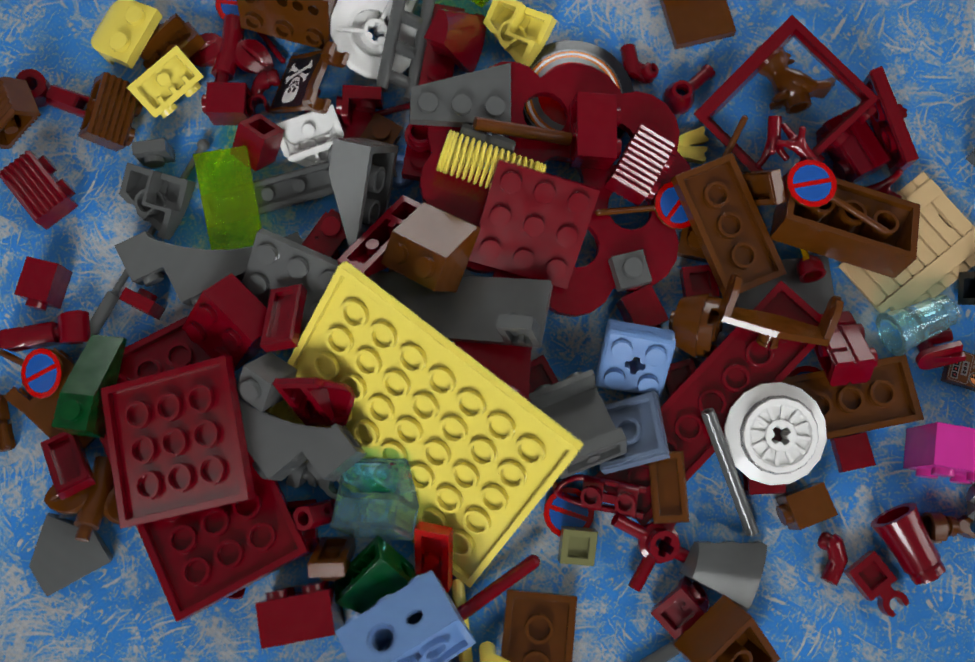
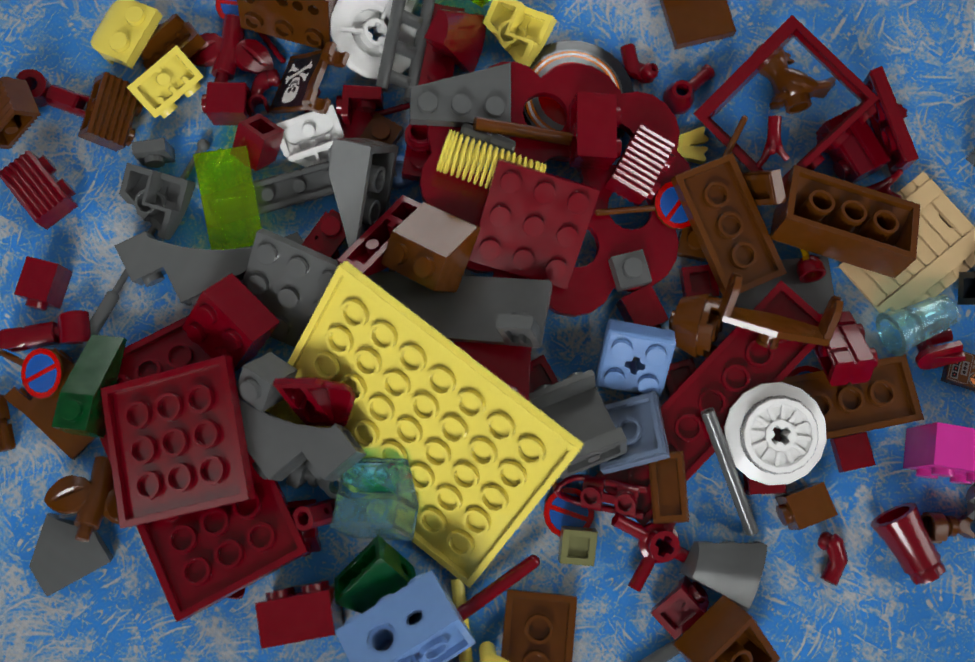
dark red tile [40,432,96,500] -> none
dark red plate [119,287,165,320] -> none
dark red tile [260,283,307,352] -> none
reddish brown plate [307,536,356,581] -> none
red plate [414,521,453,593] -> none
dark red bar [776,123,820,161] -> none
piece [786,160,889,235] -> none
dark red plate [844,550,910,617] -> none

